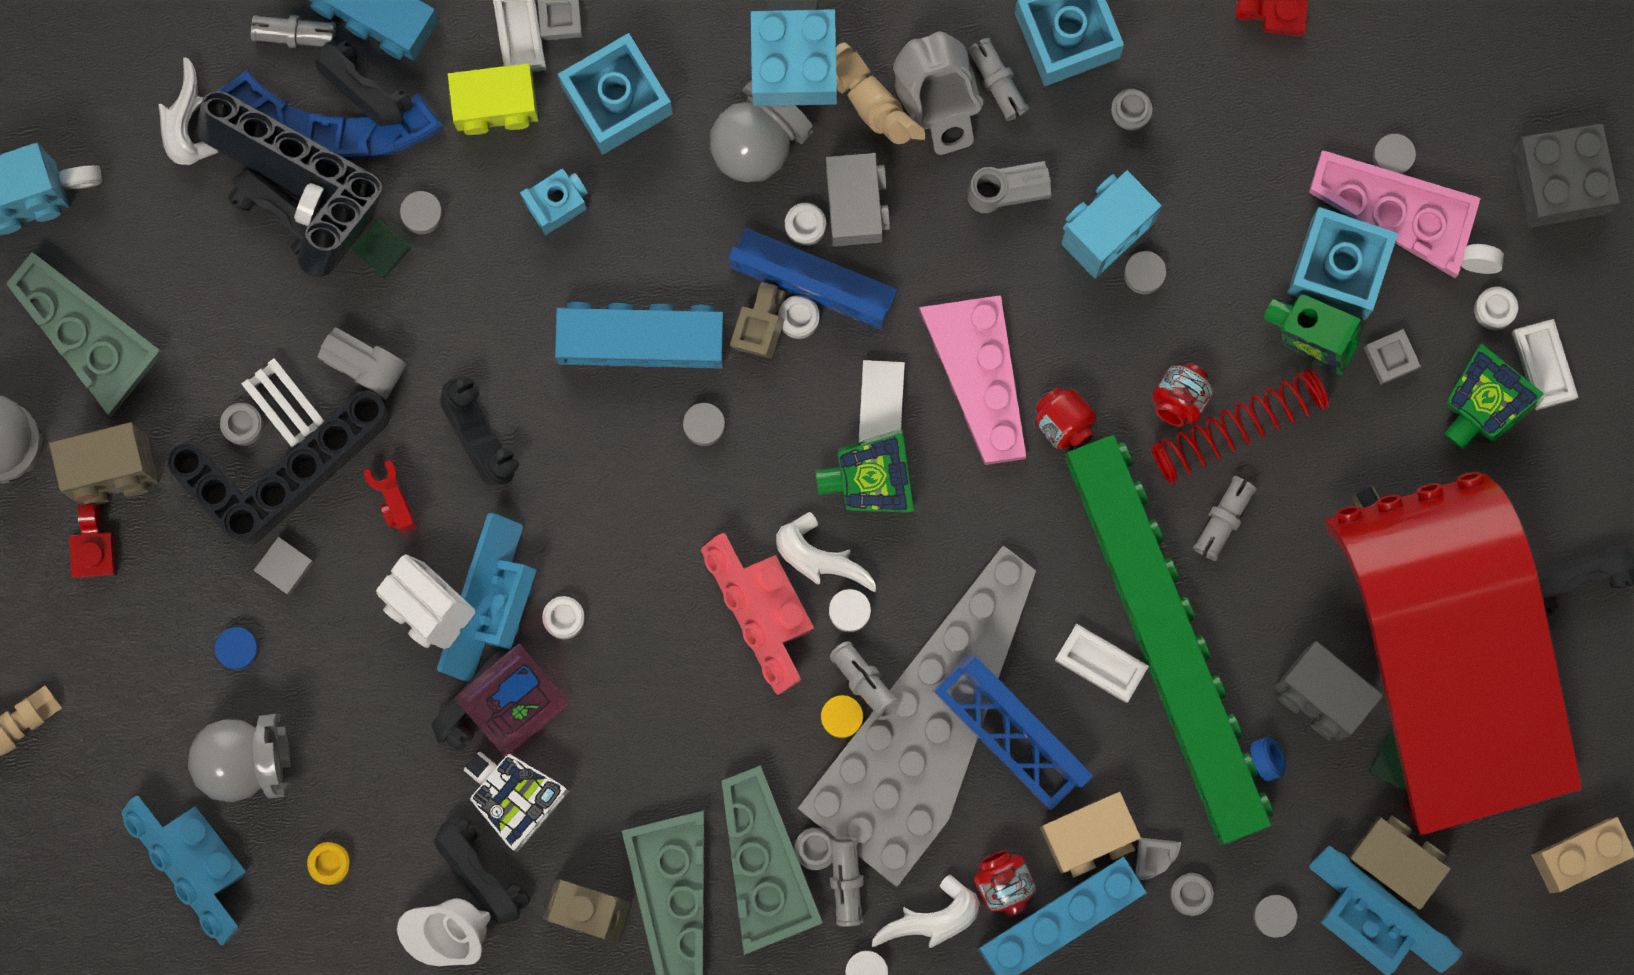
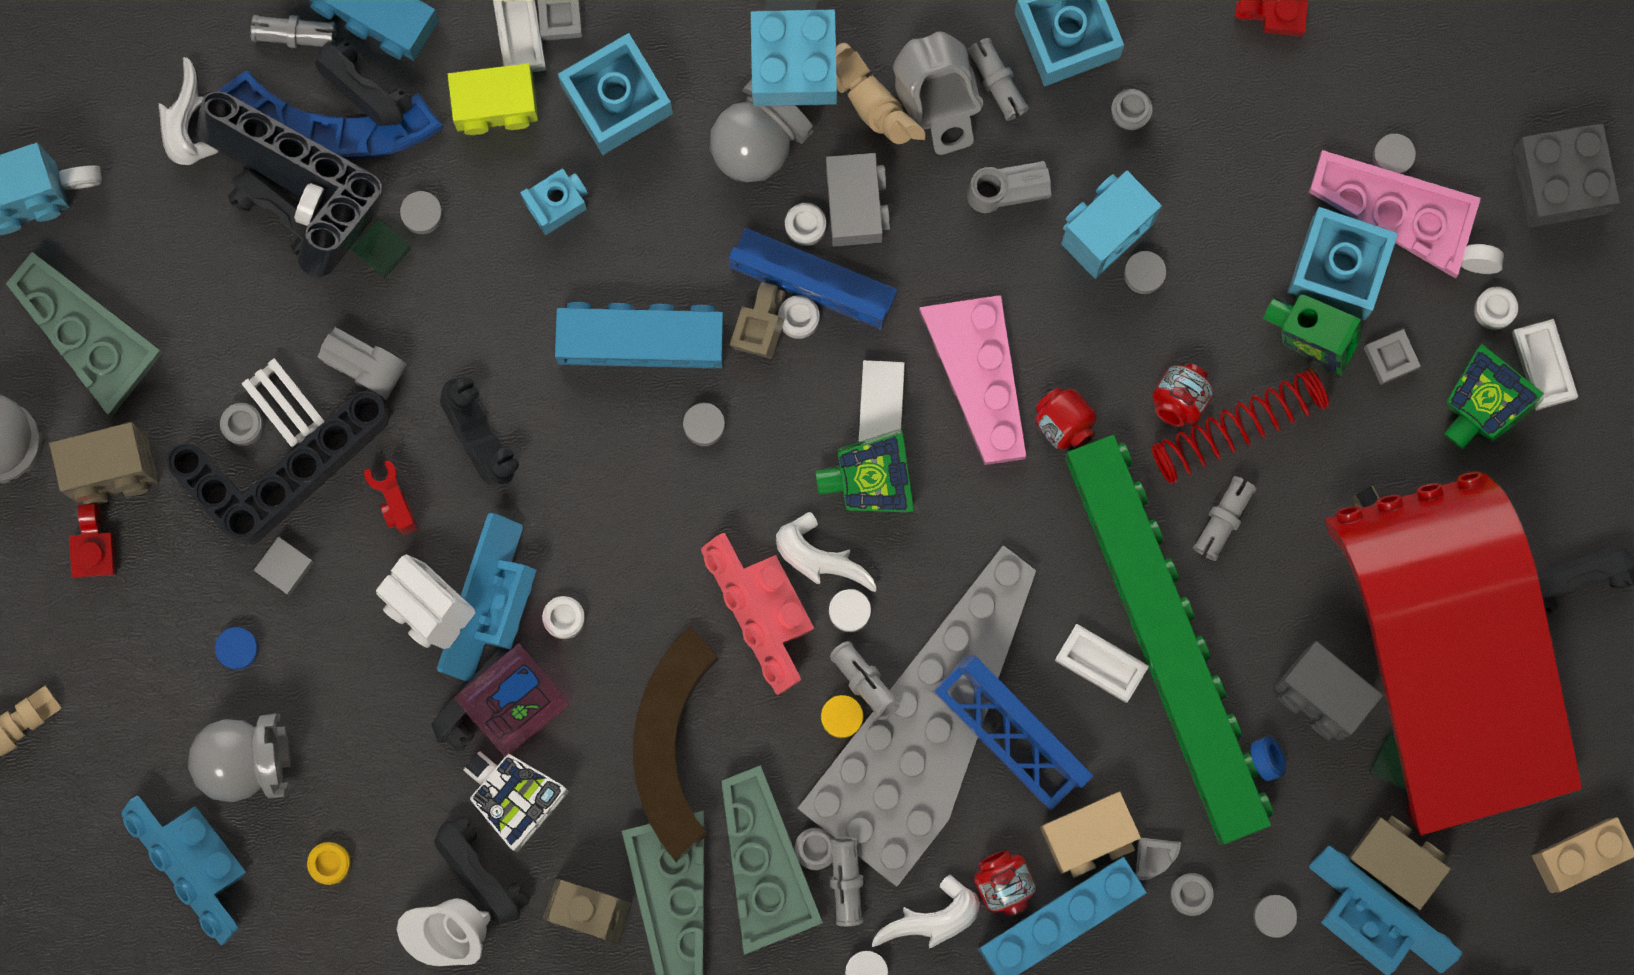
none -> dark brown tile [633,627,719,862]

